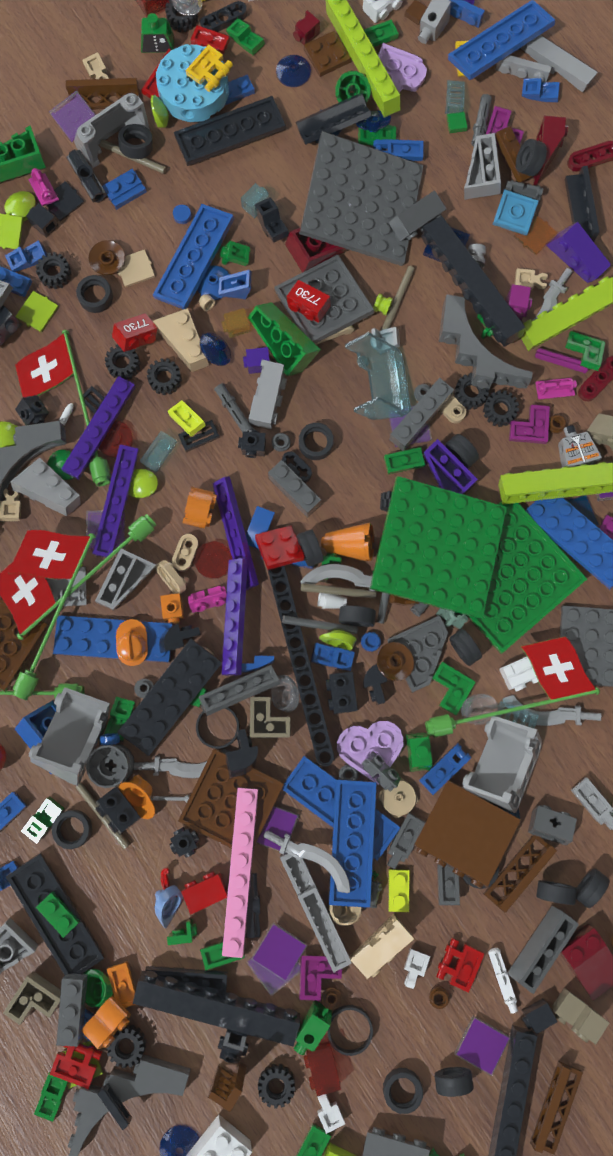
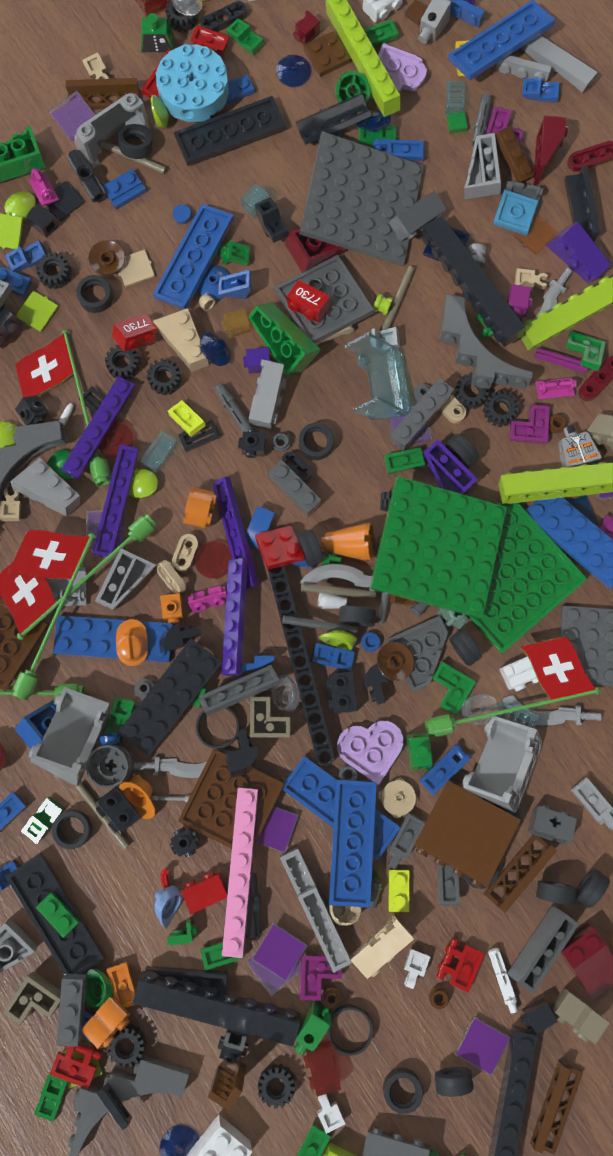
yellow plate [186,44,233,92] -> none
light grey sword [264,830,350,893] -> none
dark grey hinge [361,751,401,792] -> none
black tyre [516,139,547,176] -> none

